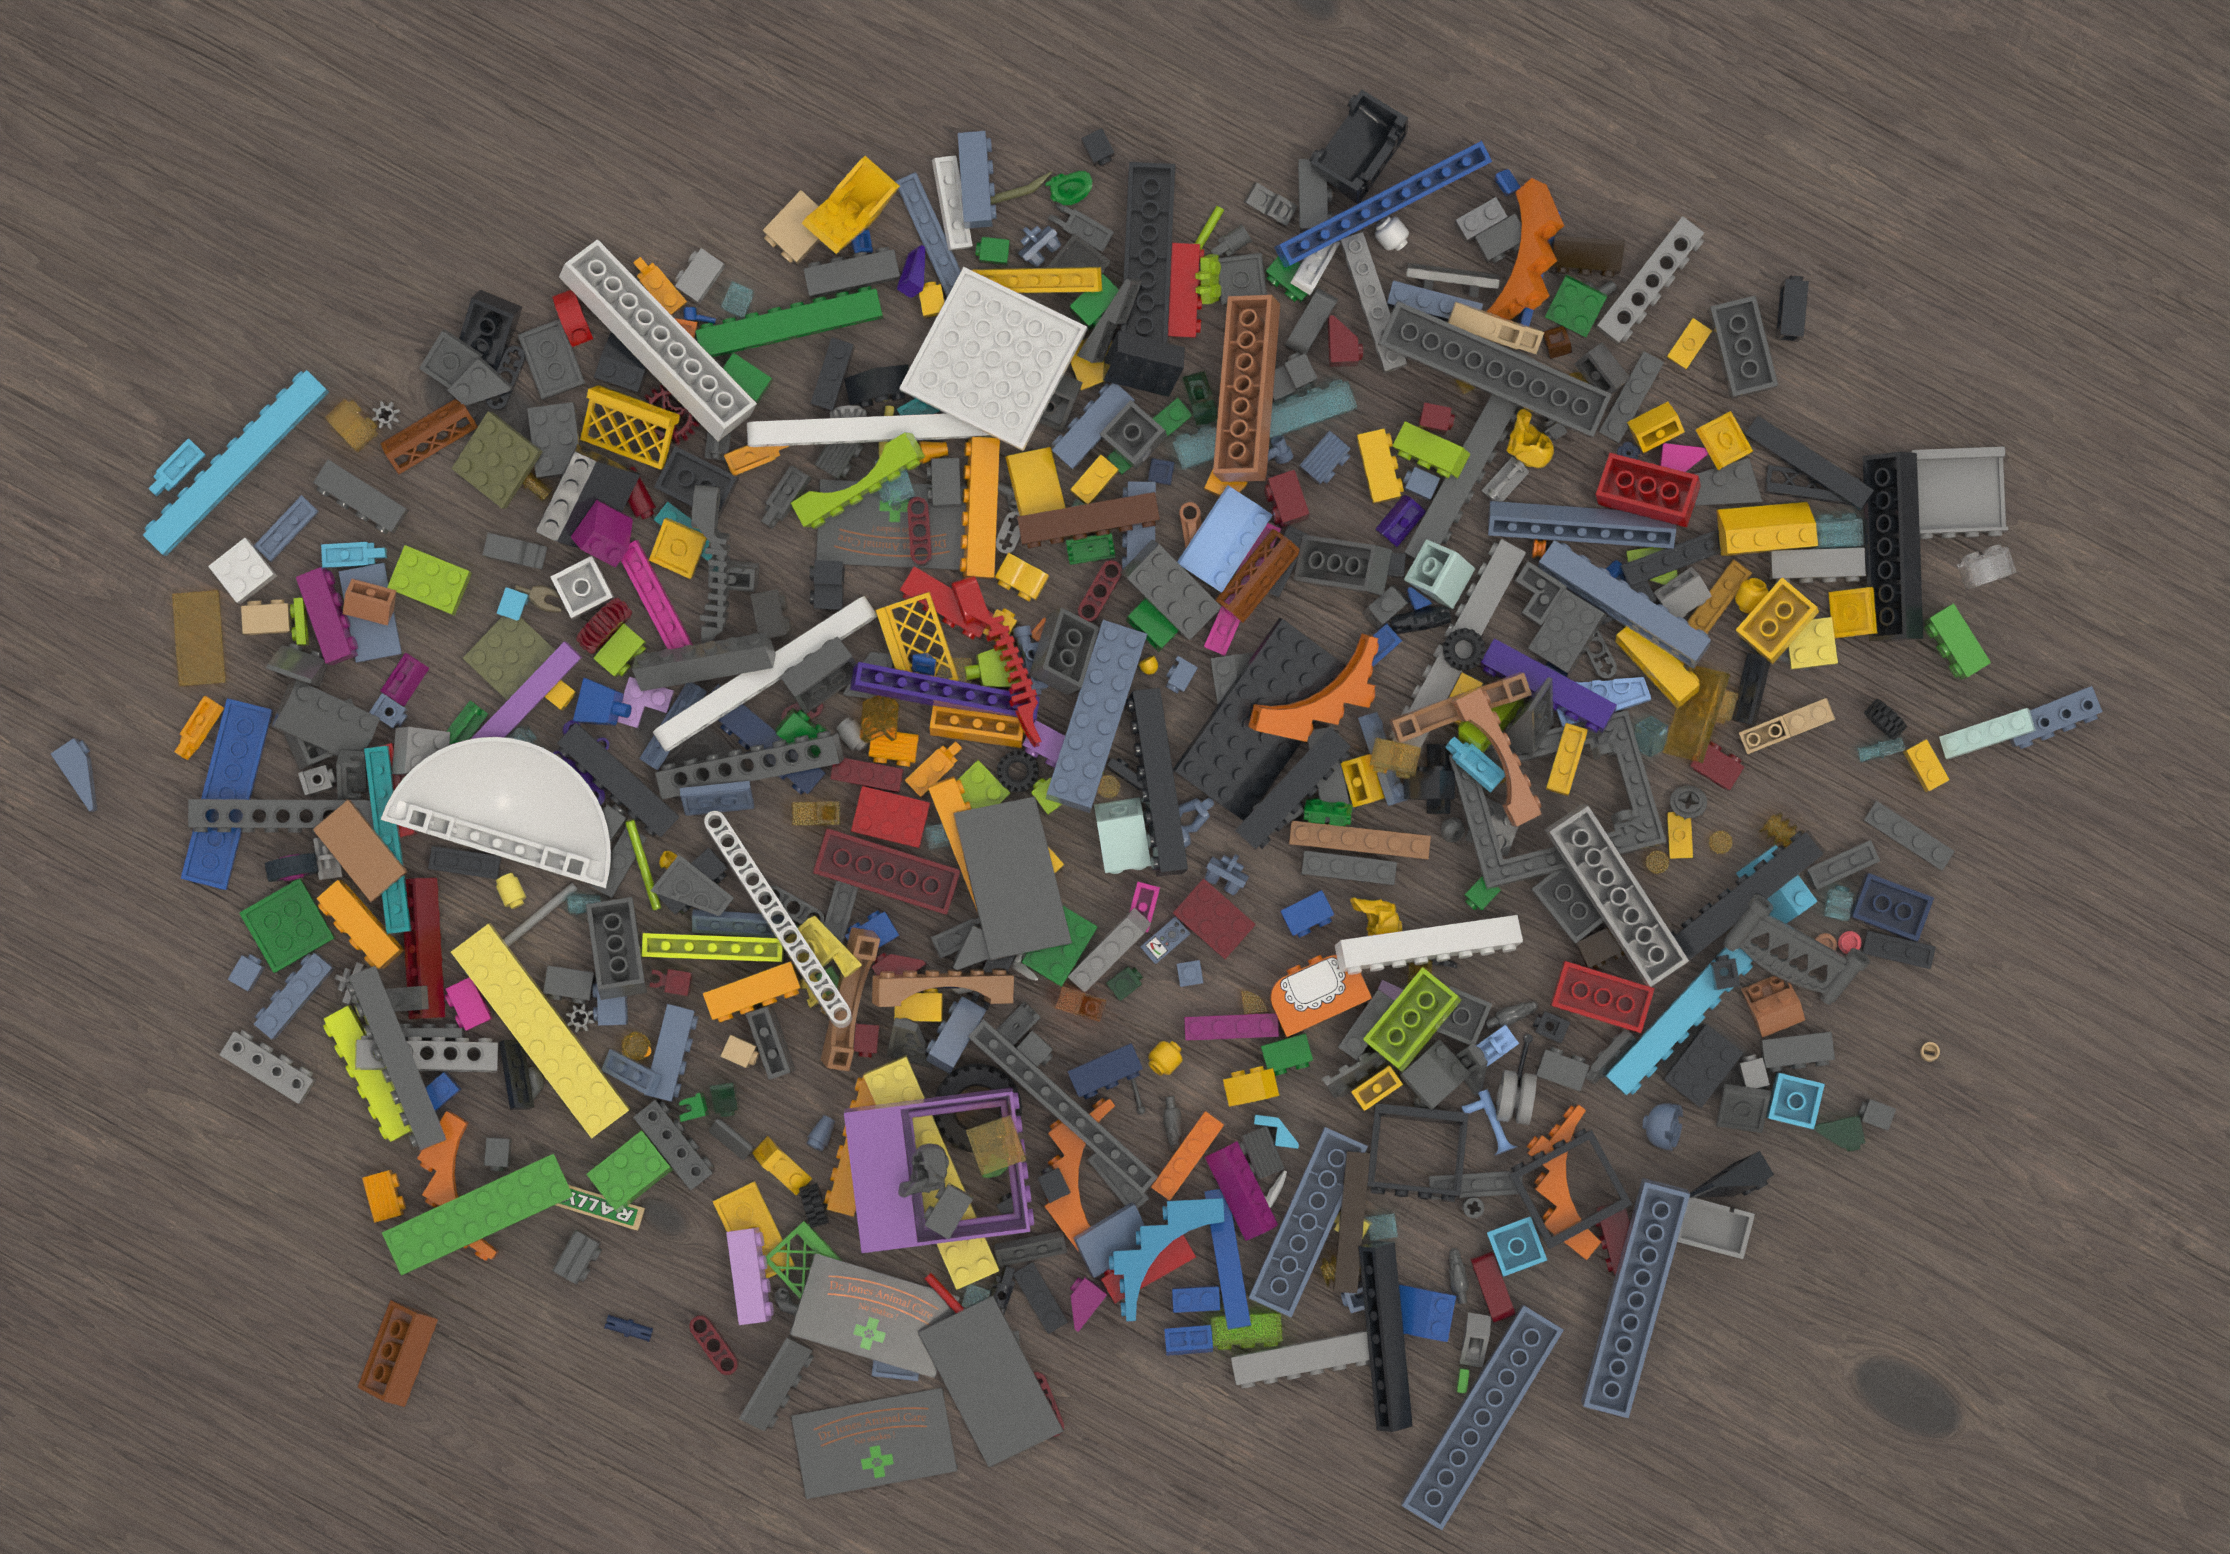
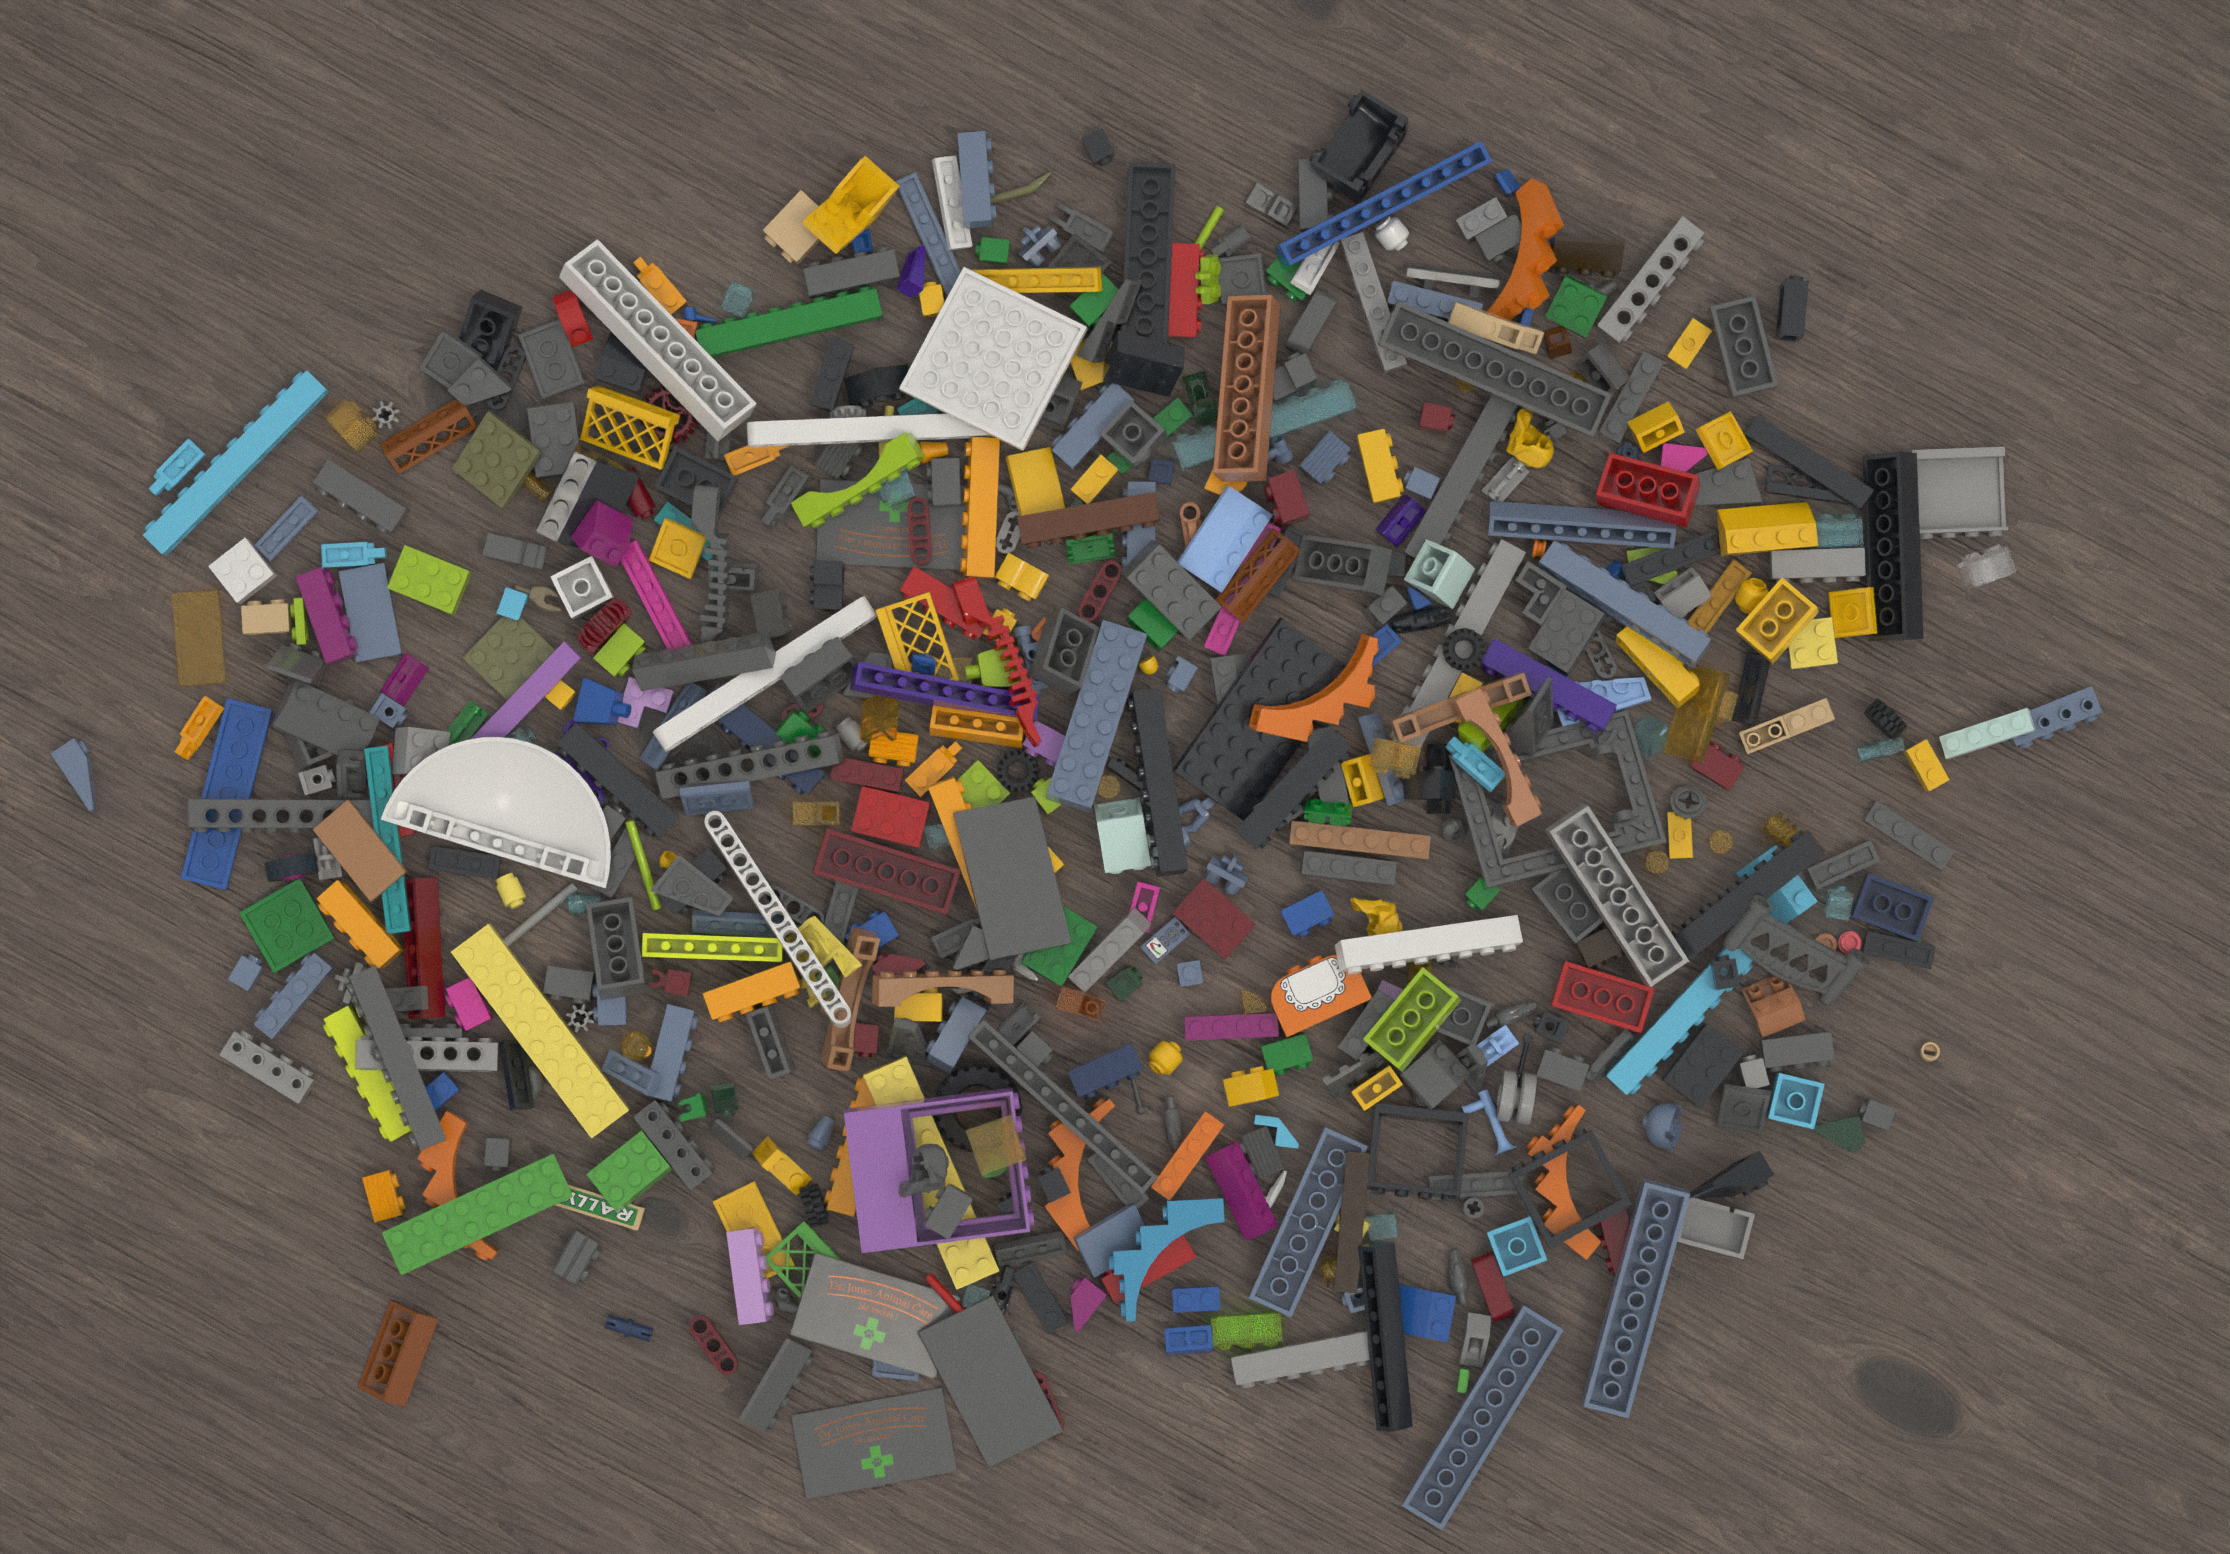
nougat brick [343,579,397,626] -> none
light grey brick [674,248,726,304] -> none
tan brick [721,1035,760,1068] -> none
green brick [723,353,773,404] -> none
green hat [1045,171,1093,205] -> none
blue tile [1204,1189,1251,1330] -> none
dark red slope [1327,316,1363,367] -> none
lime brick [1393,422,1470,479] -> none
yellow tile [1546,723,1588,796] -> none
bright green brick [1924,603,1991,680] -> none

